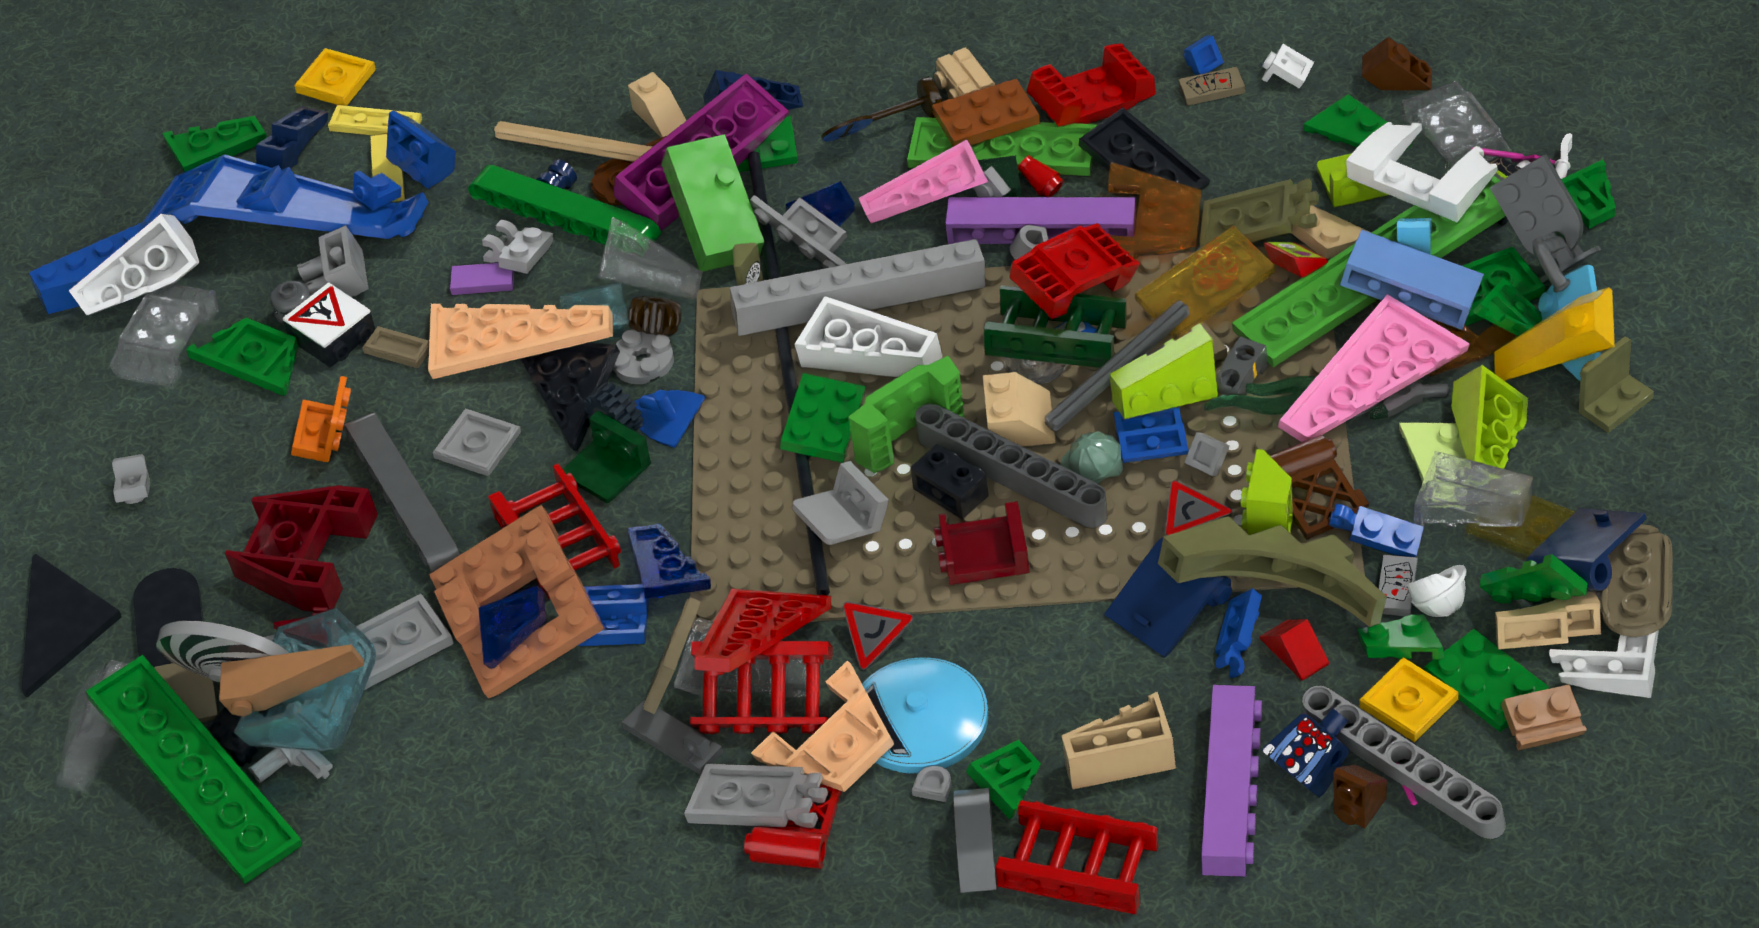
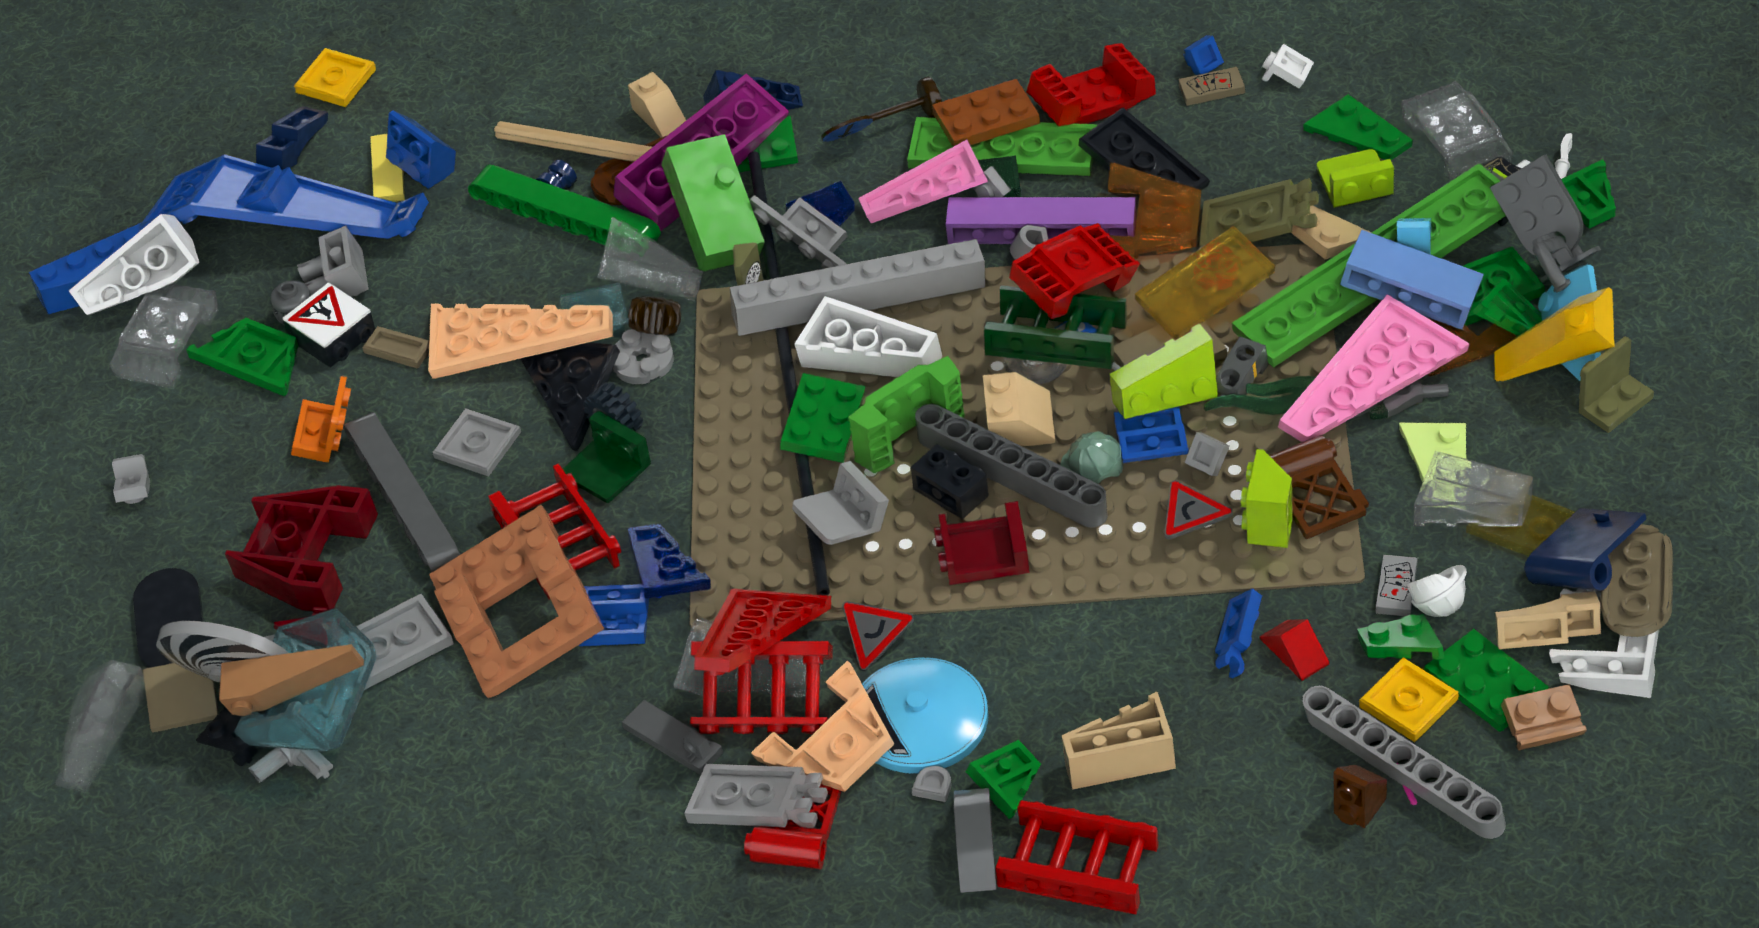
black tile [22,554,122,698] -> none
green plate [86,655,302,884] -> none
green wing [162,115,267,172] -> none
light yellow tile [328,105,422,135] -> none
blue bracket [353,170,401,210] -> none
medium lavender tile [450,263,514,295] -> none
clear blue wing [478,586,547,669] -> none
light grey plate [482,219,553,274] -> none
blue shield [635,390,706,448] -> none
dark tan tile [643,597,701,714] -> none
tan brick [934,47,995,99] -> none
red cone [1018,155,1064,197] -> none
dark grey axle [1044,300,1190,431] -> none
dark blue door [1104,537,1232,657] -> none
olive arch [1158,516,1387,627] -> none
medium lavender brick [1202,685,1262,877] -> none
torso [1262,708,1349,798] -> none
red slope [1264,242,1328,278] -> none
plate [1328,504,1424,557] -> none
white wedge [1346,122,1497,222] -> none
reddish brown slope [1362,37,1432,90] -> none
lime wedge [1451,365,1528,485] -> none
dark pink piece [1471,147,1556,165] -> none
green wing [1479,554,1588,604] -> none

